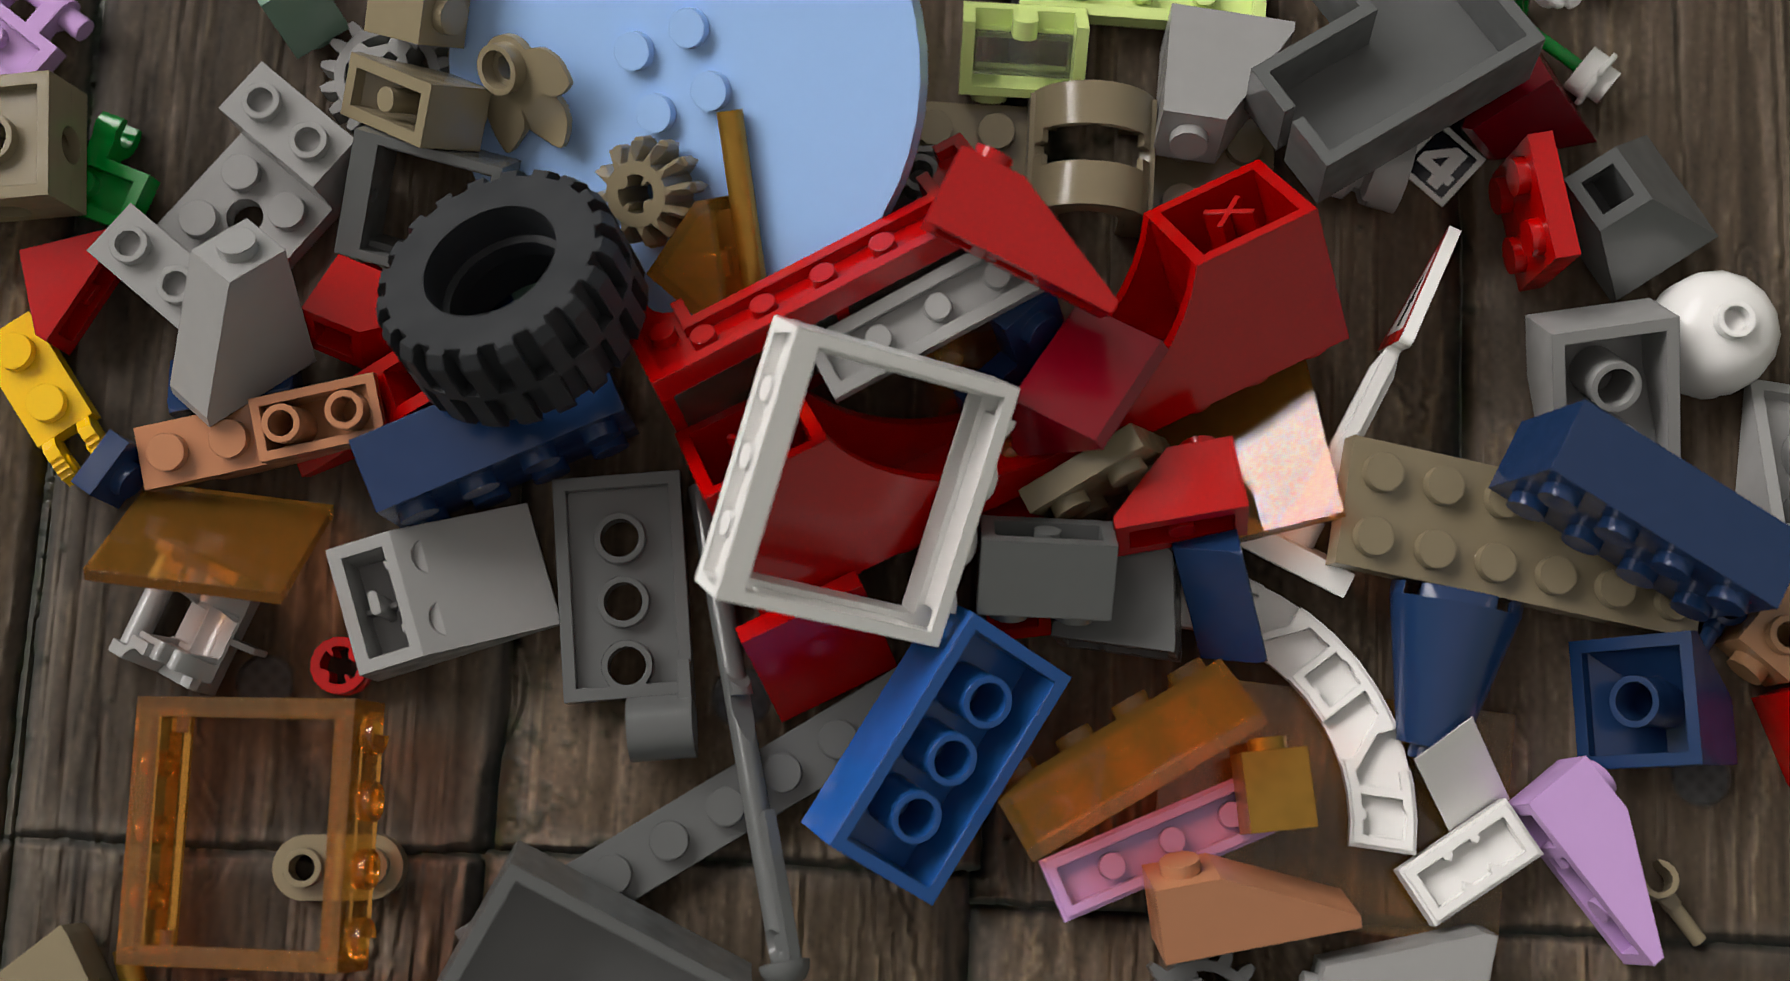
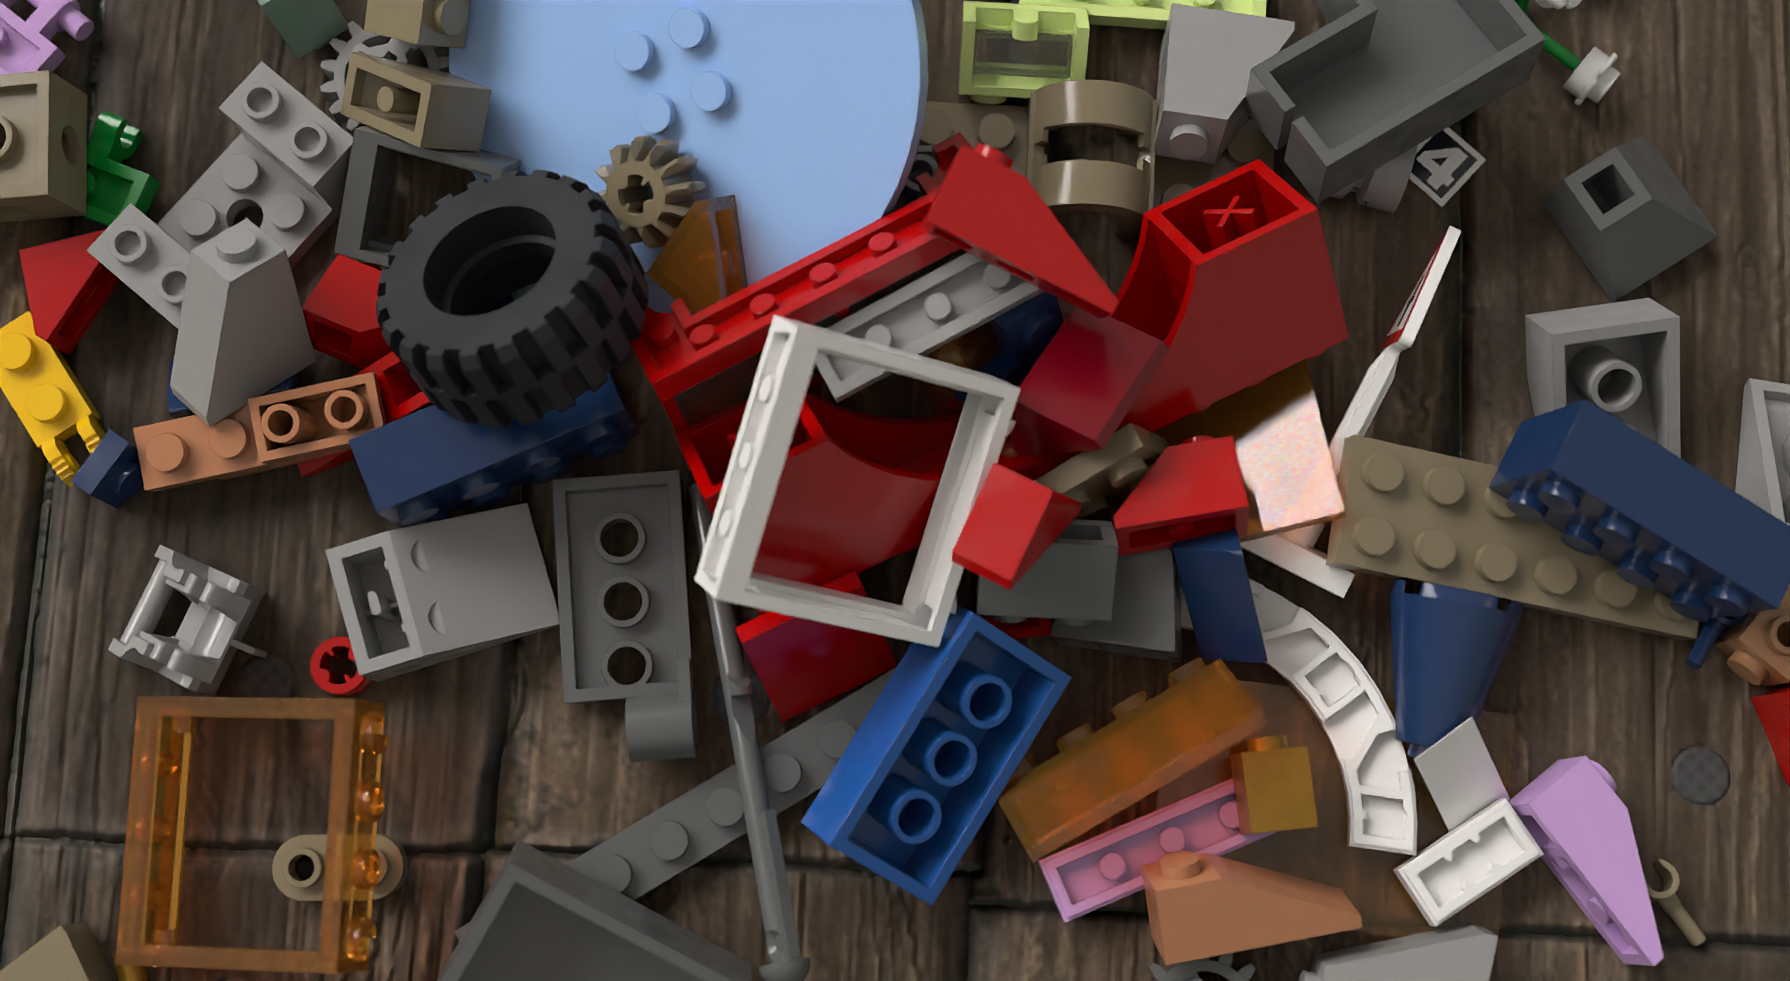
clear orange piece [83,486,334,604] -> none
dark tan plate [477,33,573,153] -> none
pearl gold bar [716,109,766,373] -> none
dark red slope [1462,52,1597,160] -> none
red plate [1489,130,1581,292] -> none
dark blue slope [1568,630,1738,770] -> none
white cylinder [1655,270,1781,400] -> none
none -> red slope [951,463,1081,590]

